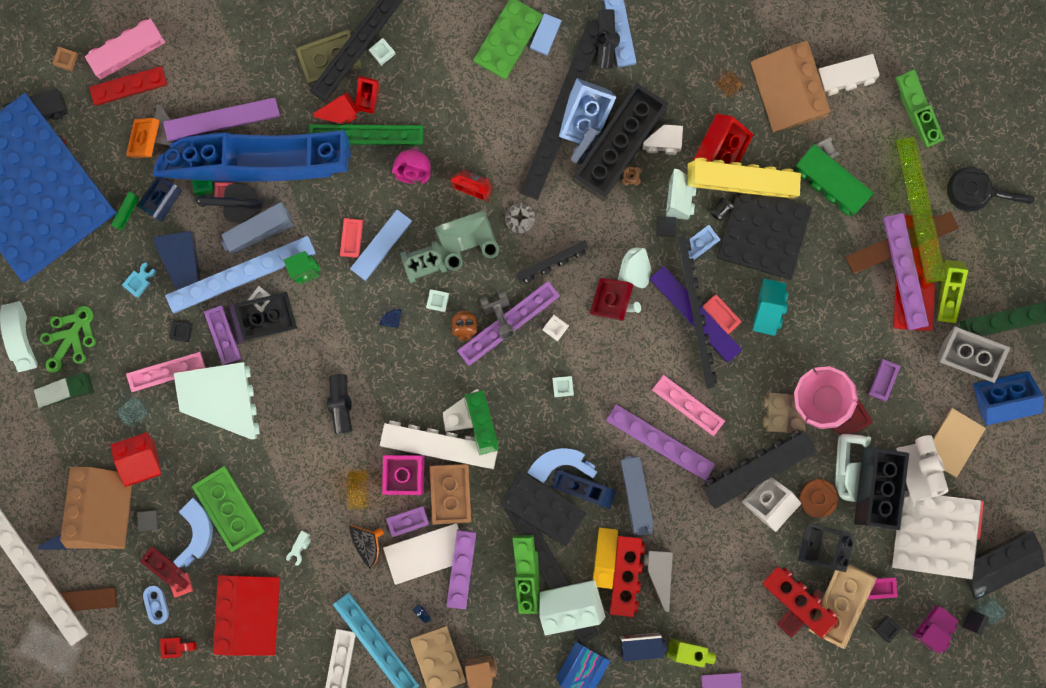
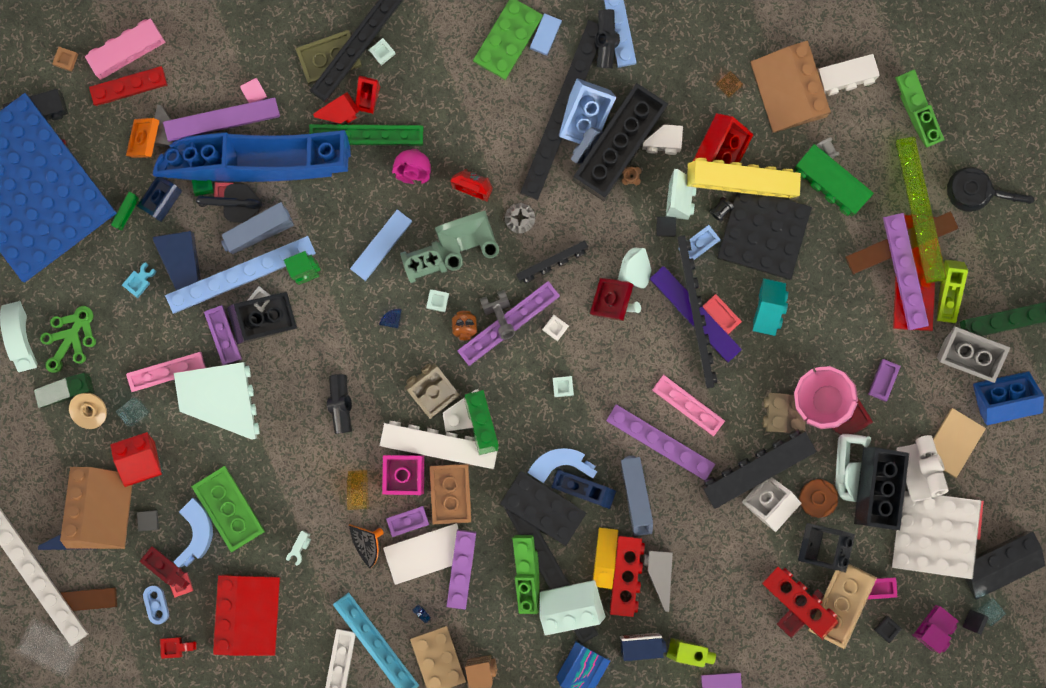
black tile [169,320,193,343] -> none
coral tile [340,218,363,258] -> none
none -> tan dish [69,393,107,429]
none -> bright pink slope [240,78,267,103]
none -> dark tan plate [405,363,460,419]

